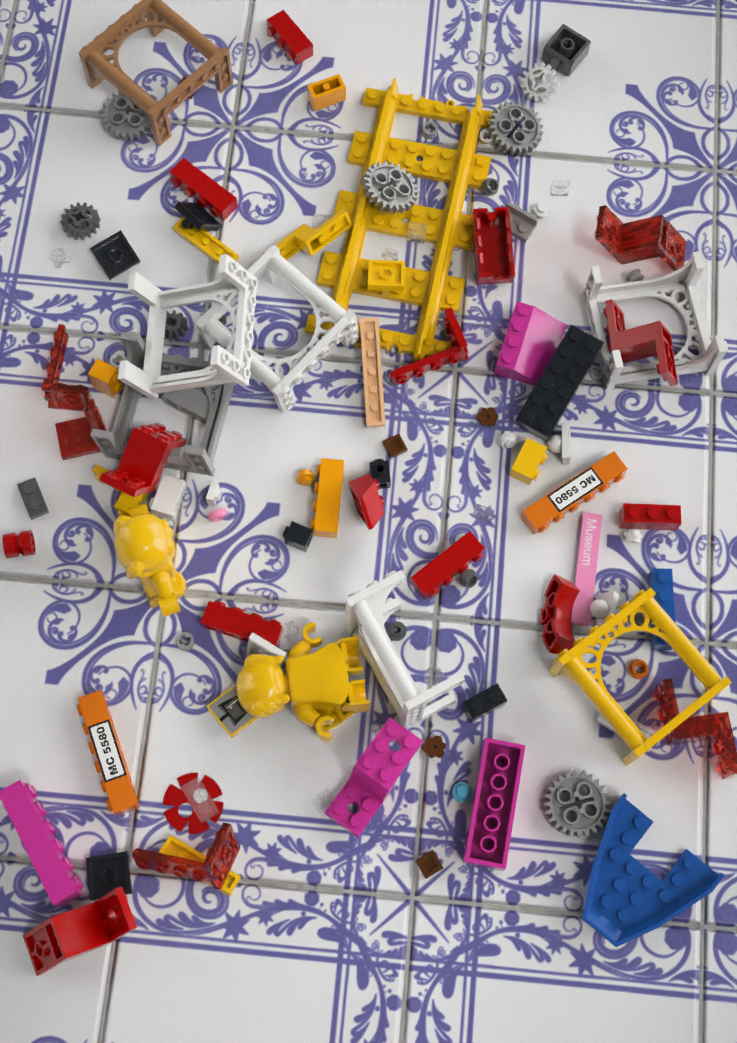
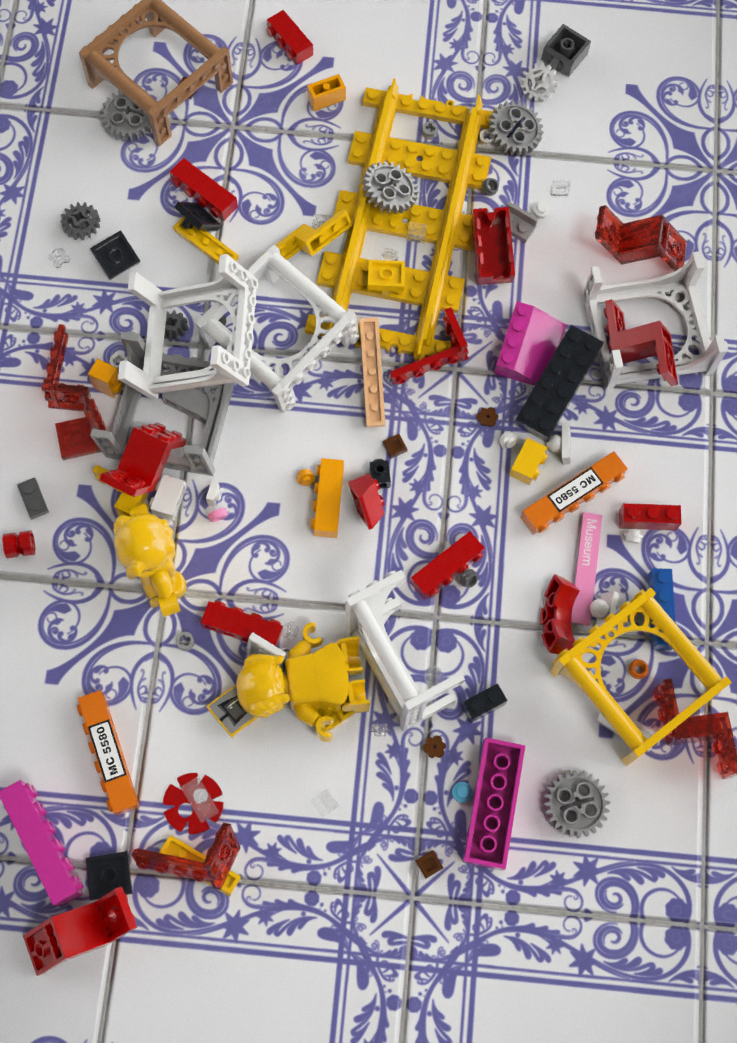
black brick [283,521,314,552] -> none
dark pink bracket [324,717,423,838] -> none
dark grey plate [387,621,406,641] -> none
clear tile [473,504,494,523] -> none
blue piece [582,793,724,947] -> none
light grey bush [626,269,644,282] -> none

